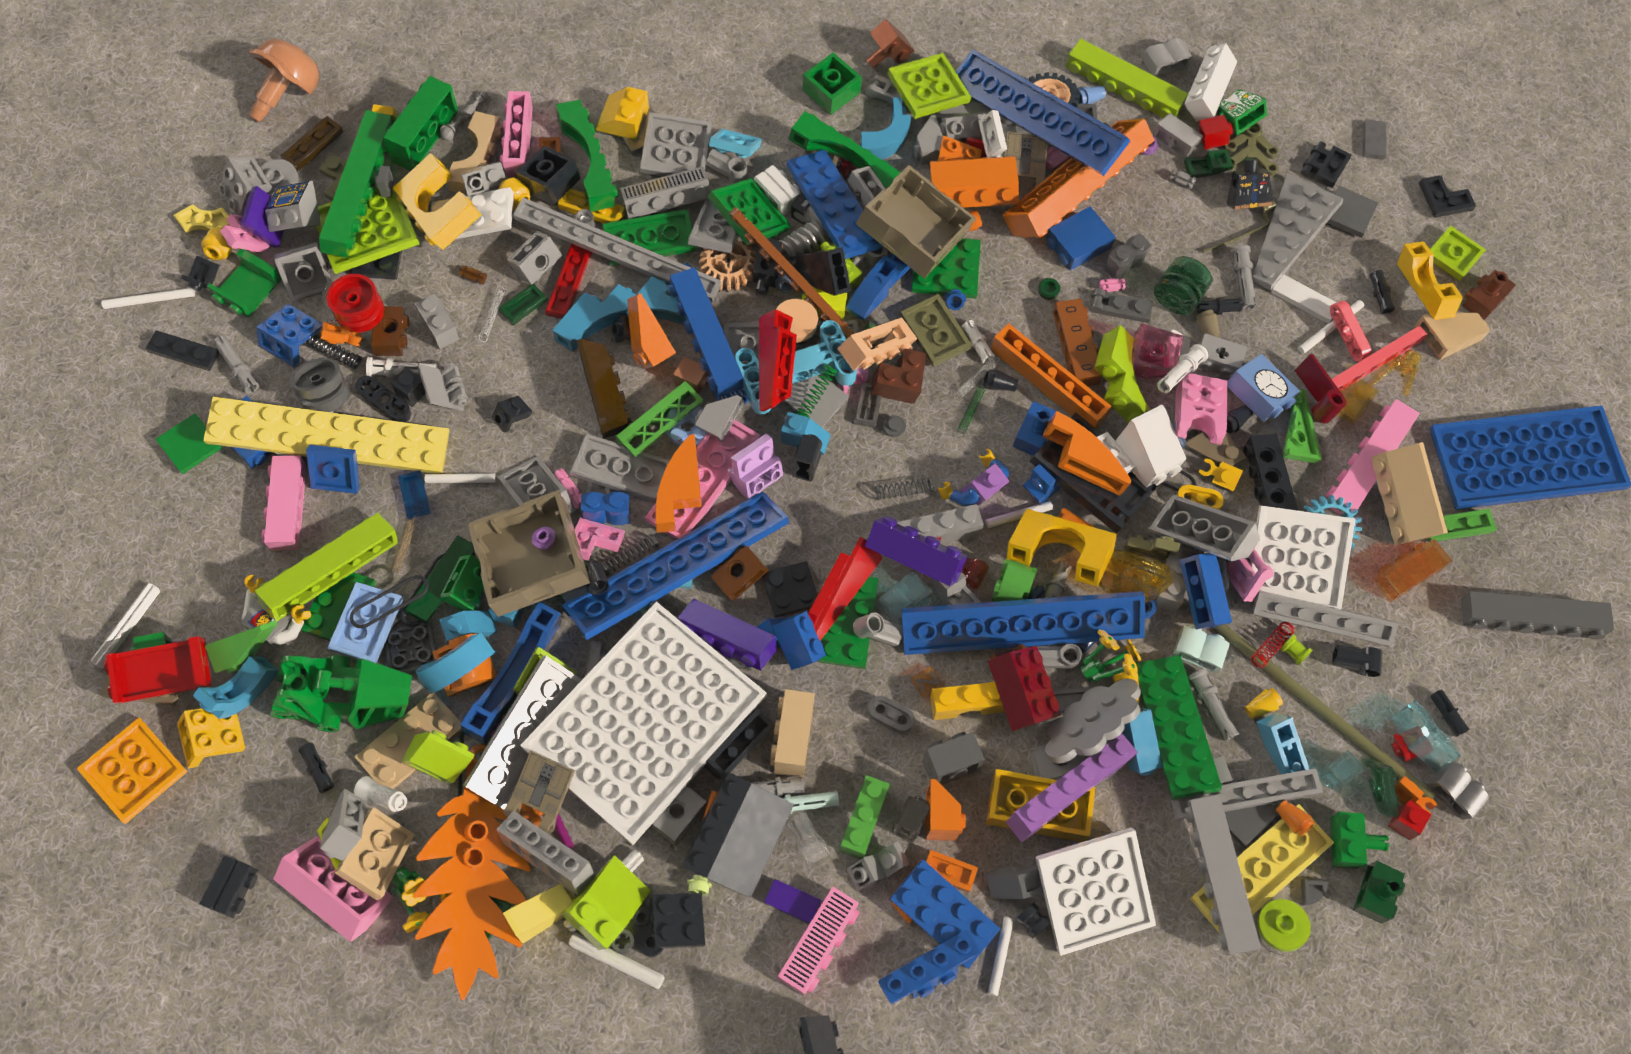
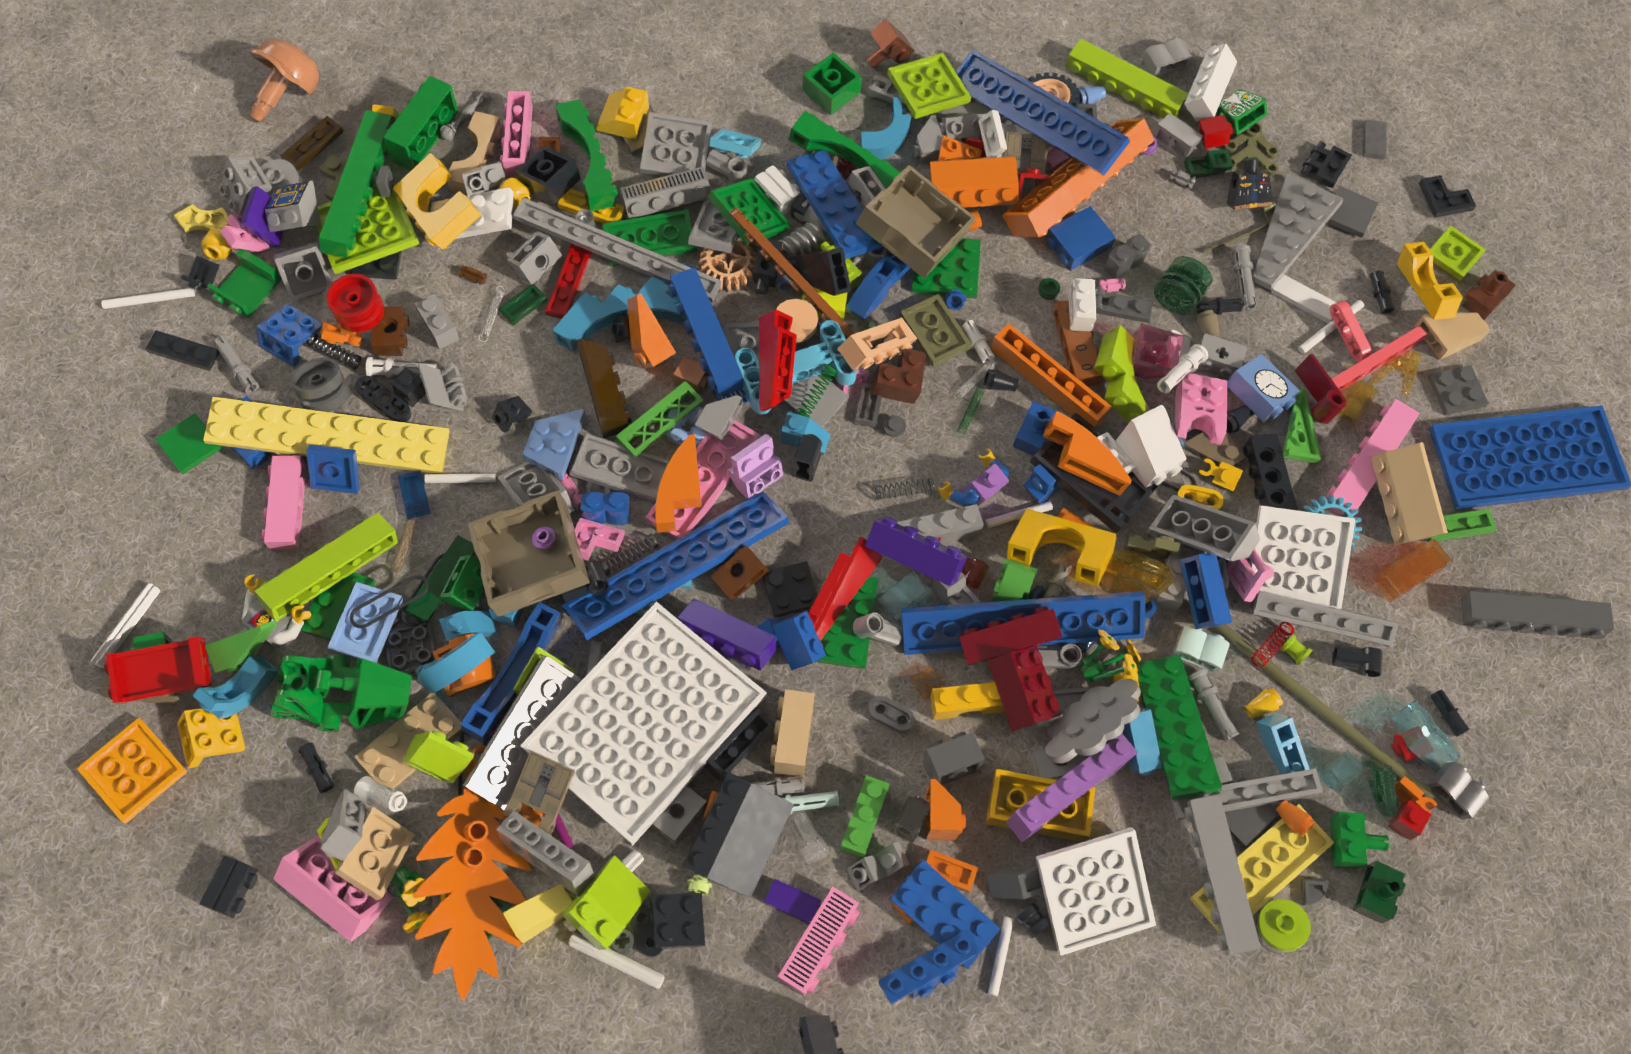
none -> medium blue wing [523,409,586,480]
none -> dark red brick [959,606,1063,666]
none -> red bracket [1018,168,1049,199]
none -> white brick [1069,278,1096,331]
none -> dark grey plate [1428,365,1488,415]

